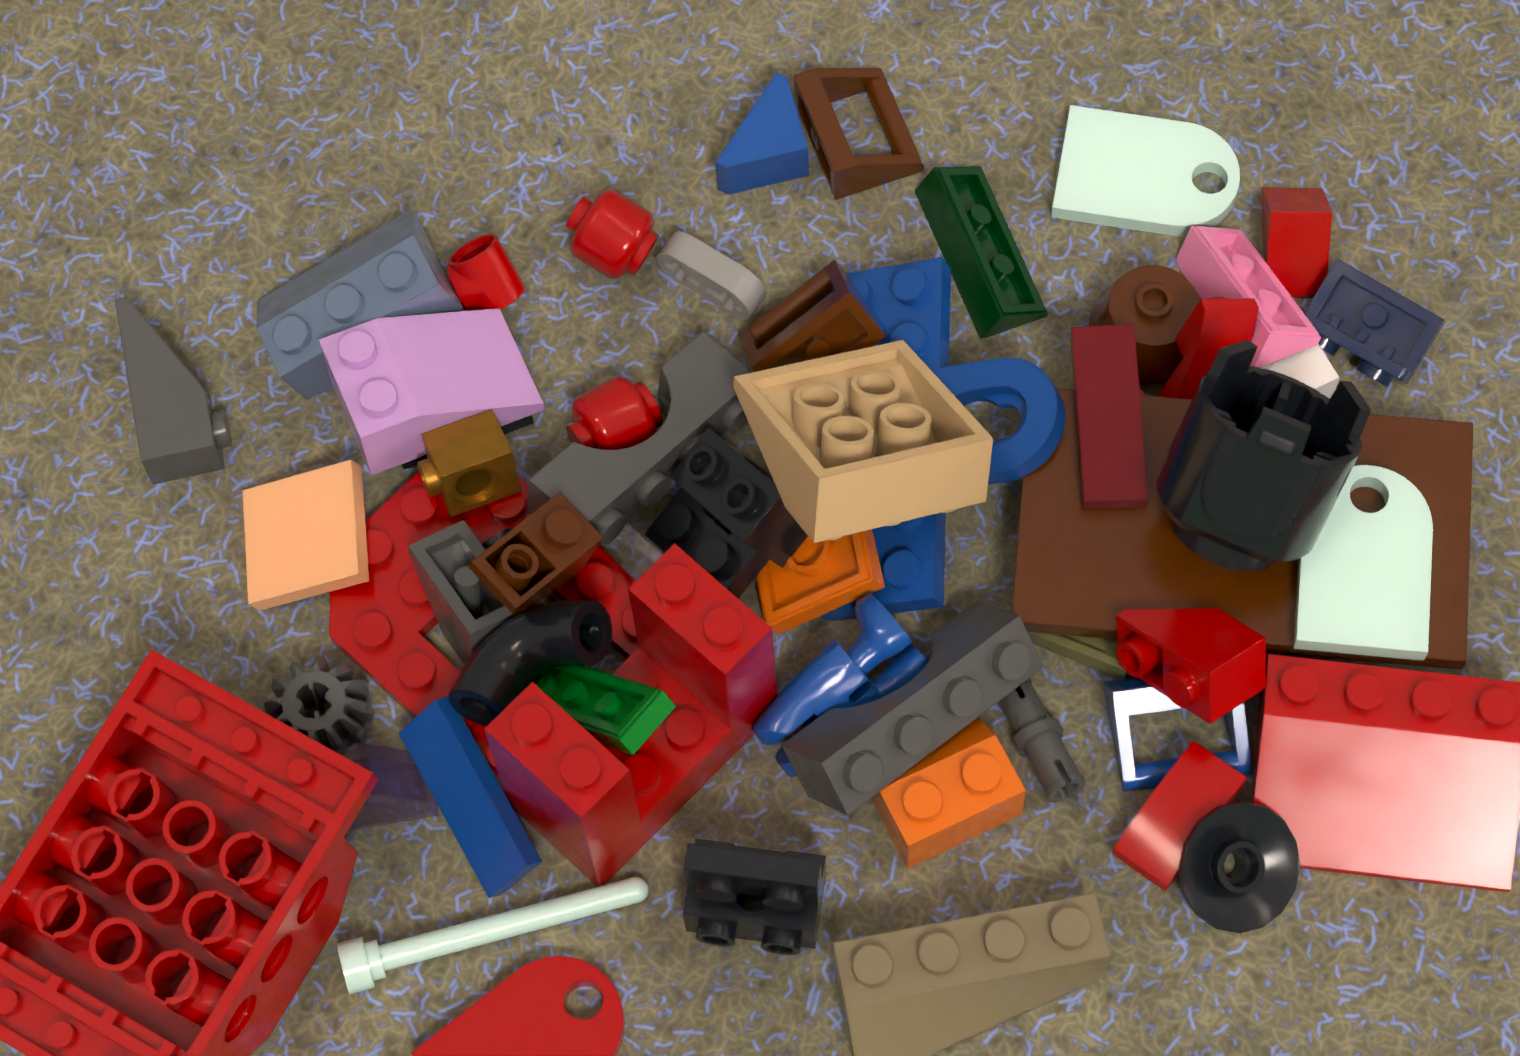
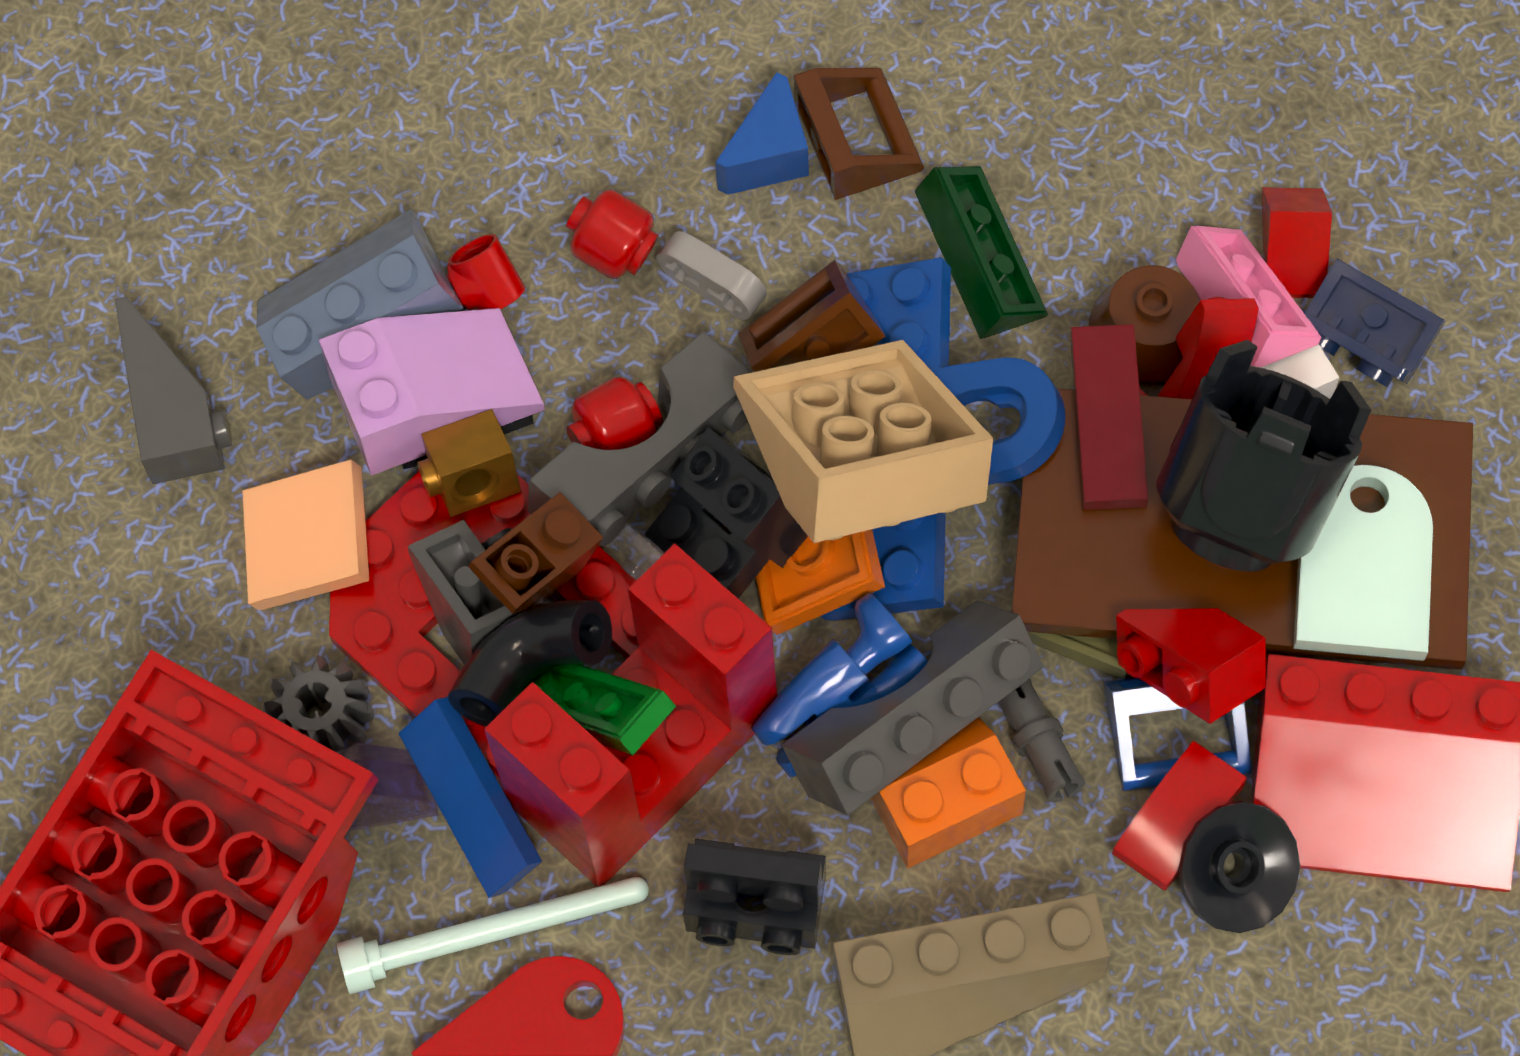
light aqua tile [1051,105,1240,236] -> none

